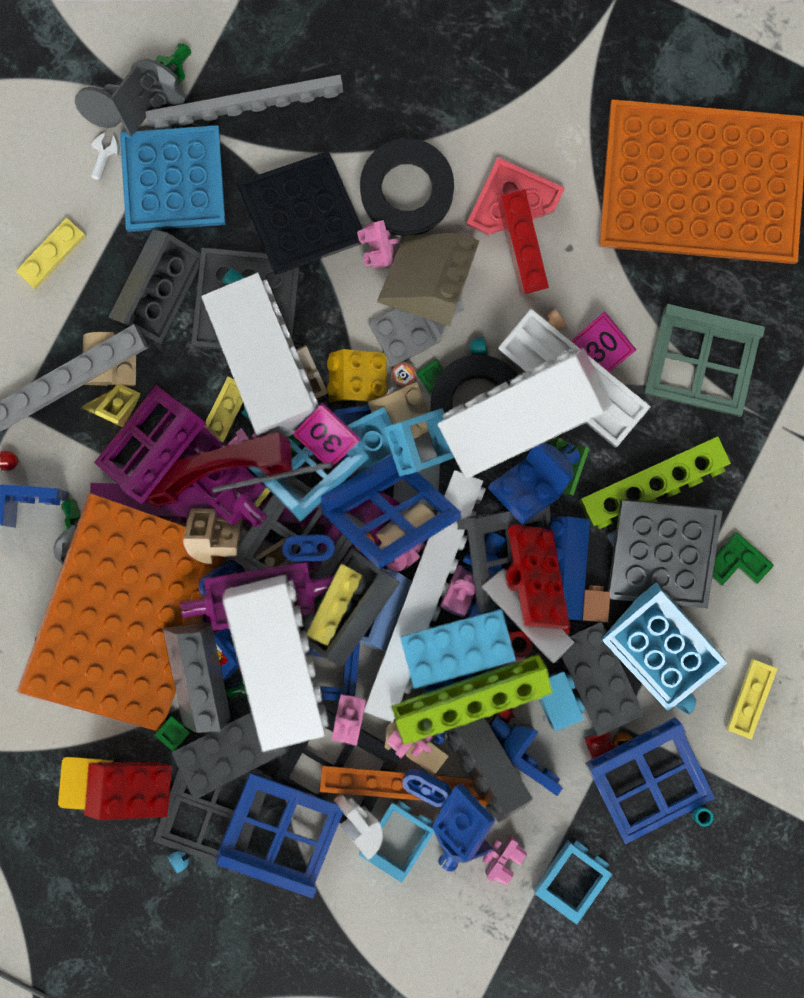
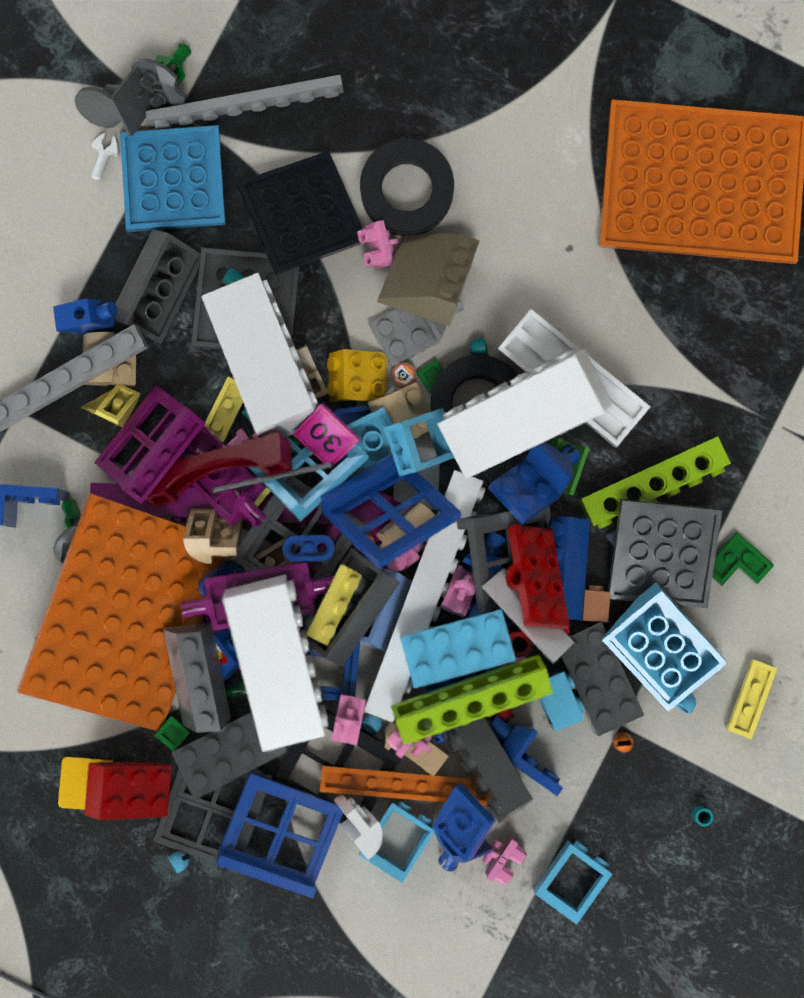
red hinge [0,451,18,471] -> none
light yellow plate [16,217,86,290] -> none
blue plate [402,769,452,807] -> none
coral plate [466,157,565,236] -> none
red brick [497,189,549,294] -> none
light nougat hinge [545,309,567,330] -> none
dark pink piece [571,311,637,373] -> none
red tile [584,732,615,759] -> none
blue window [585,717,715,844] -> none
sand green window [644,304,765,417] -> none
none -> blue torso [53,298,118,334]
none -> medium azure hinge [361,713,382,735]

